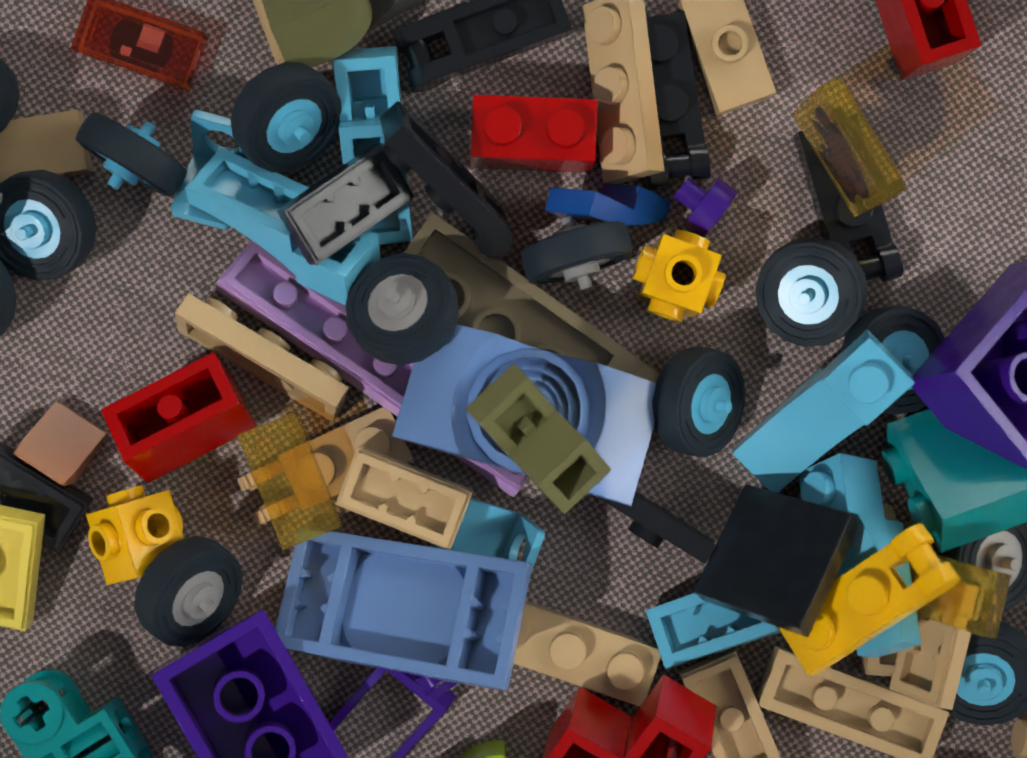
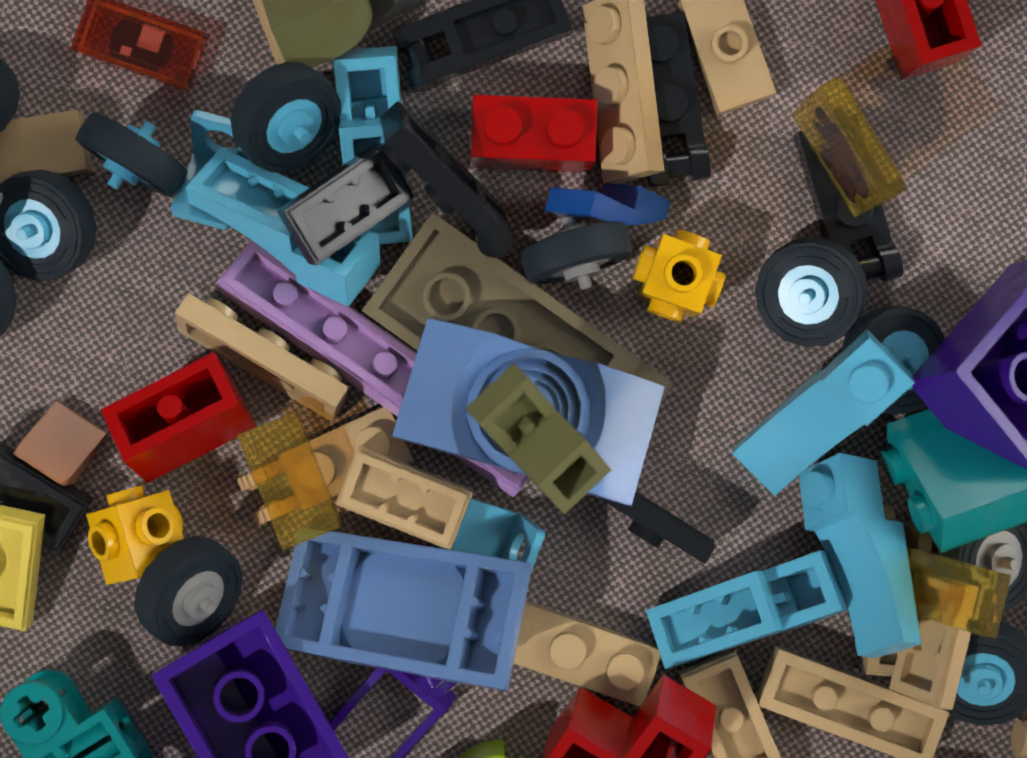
black wheel [346,253,459,365] -> none
black wheel [652,346,745,457] -> none
dark purple tile [673,177,738,237] -> none
black tile [693,484,860,637] -> none
yellow plate [779,523,960,676] -> none

